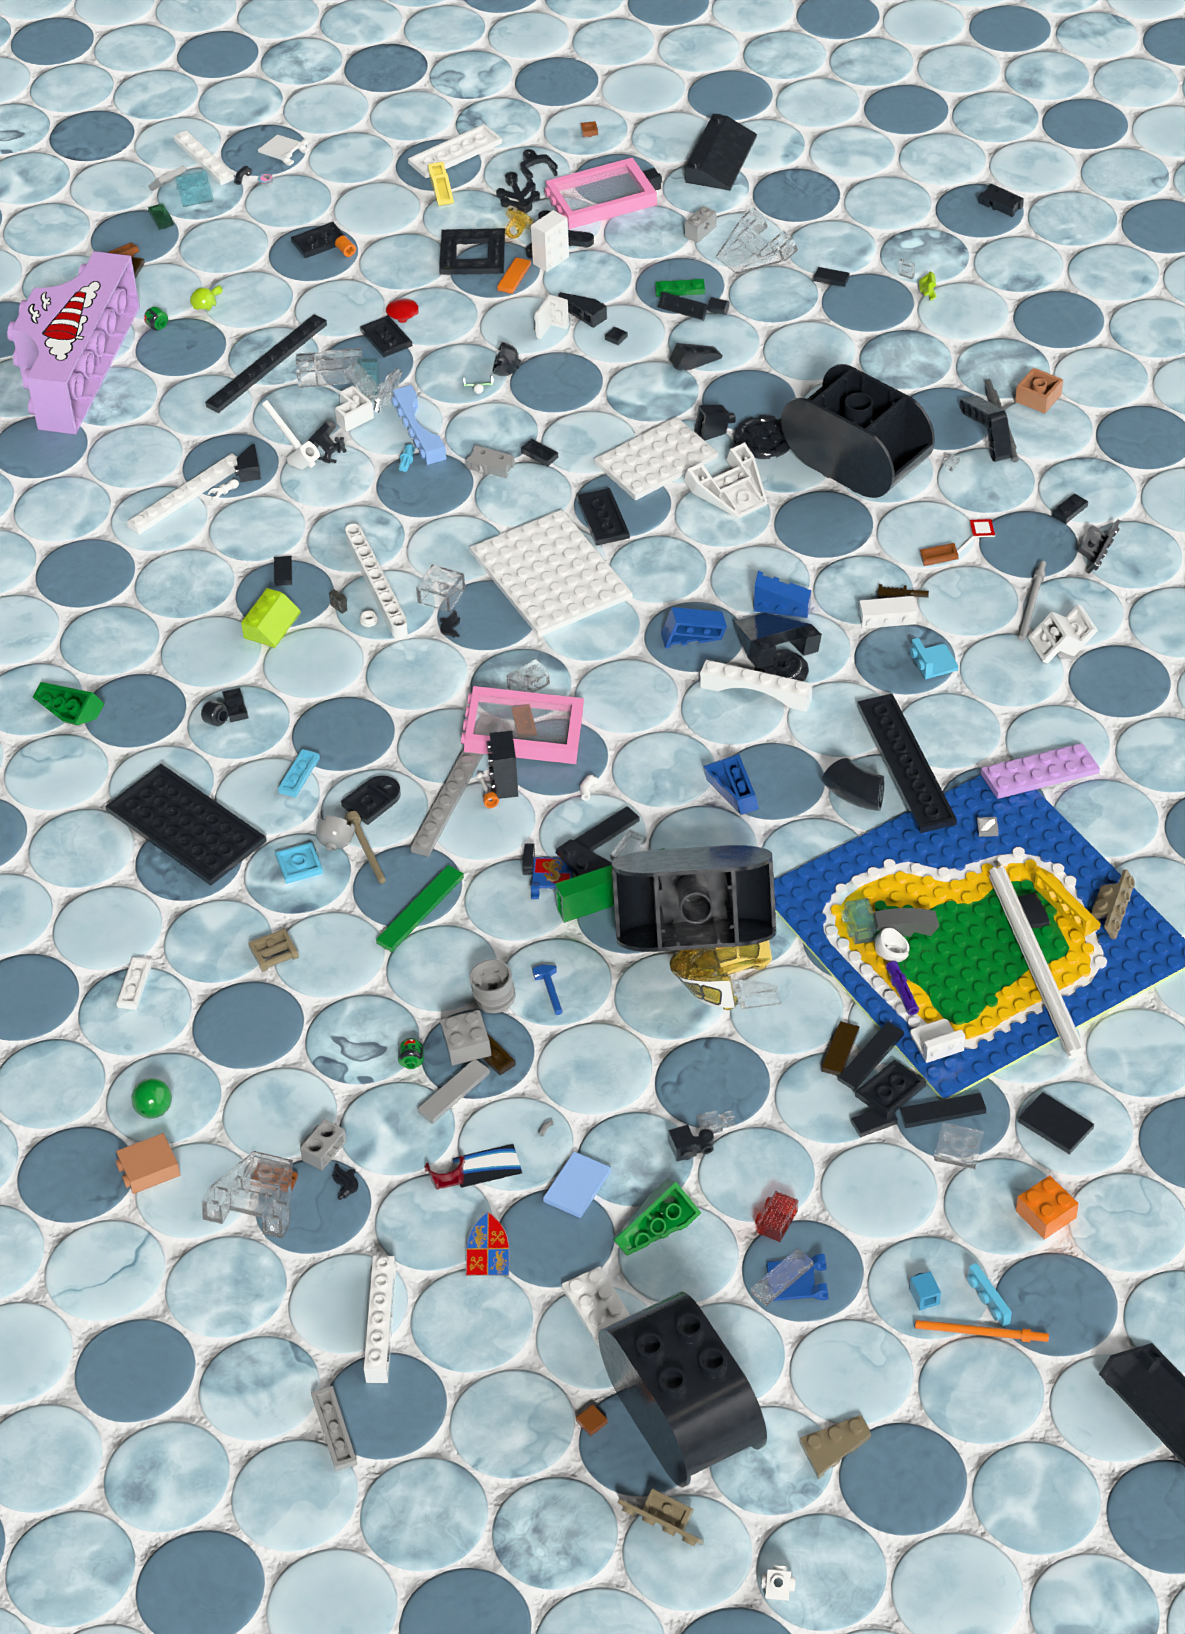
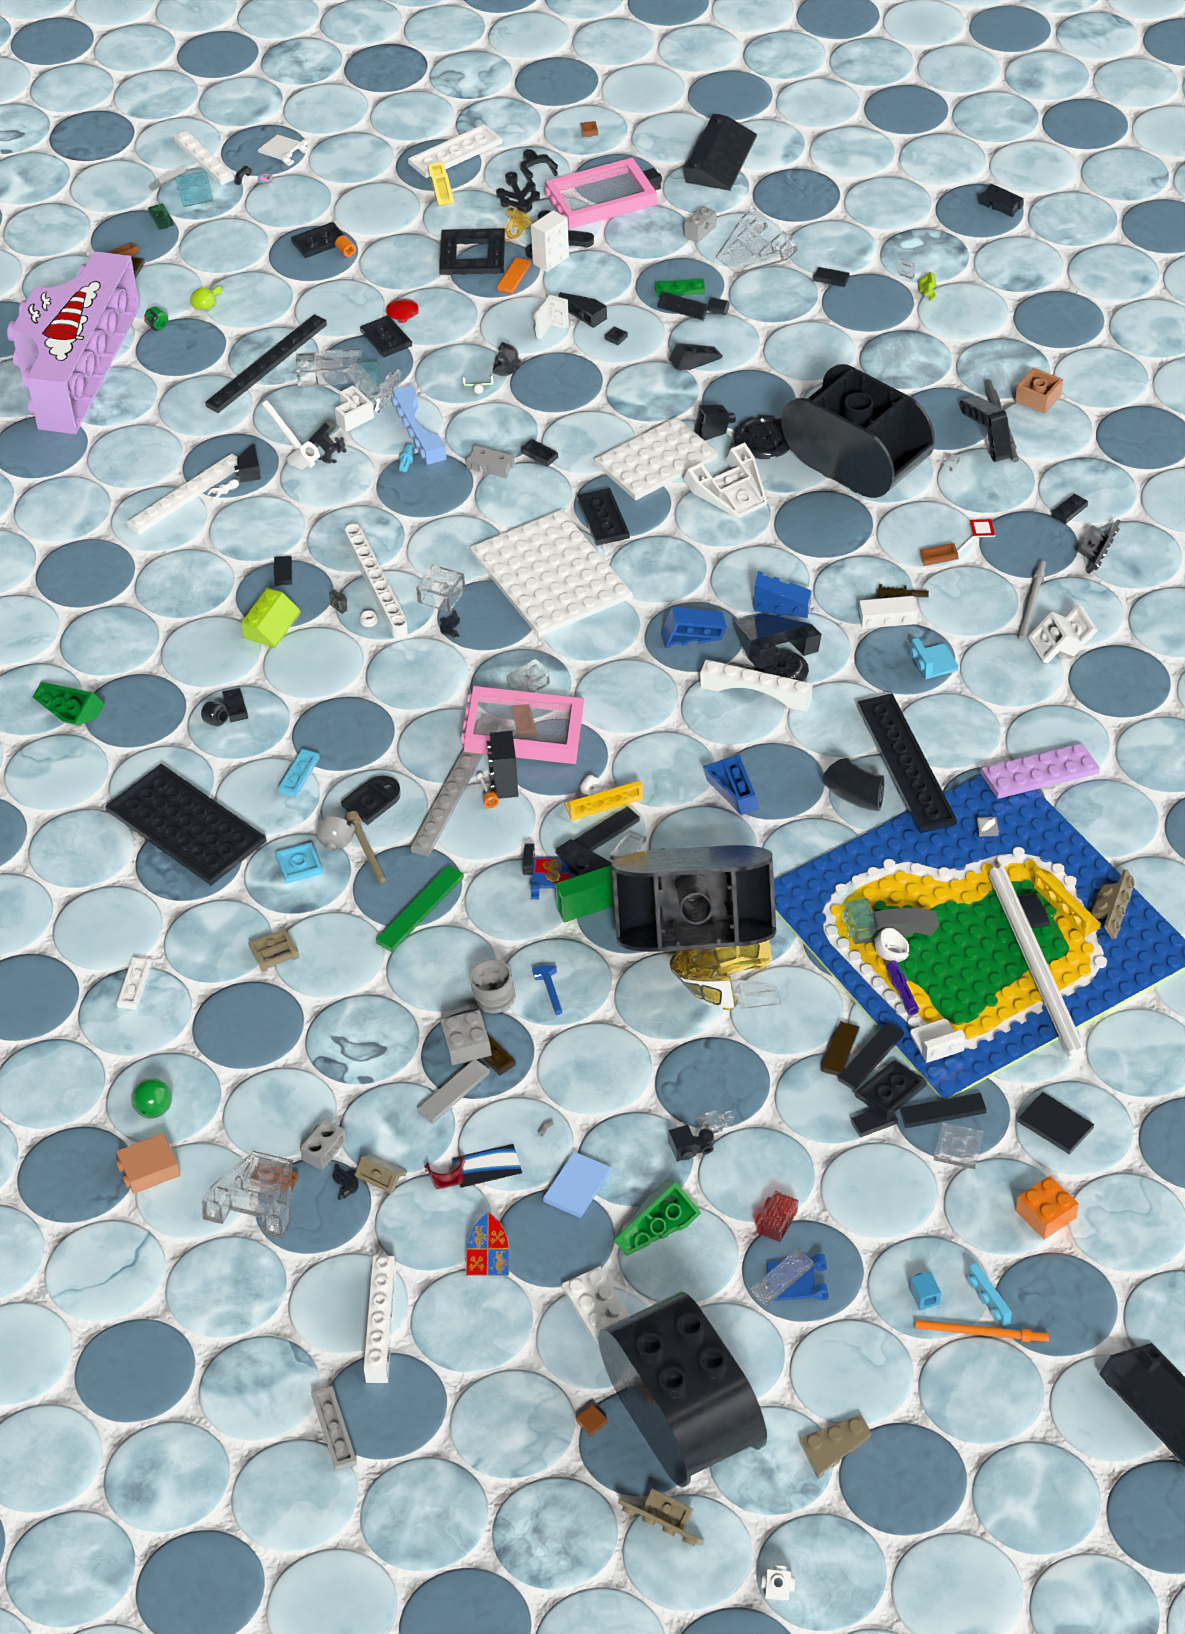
head [398,1038,424,1069] -> none
none -> dark tan panel [355,1155,407,1193]
none -> yellow fence [565,781,643,821]

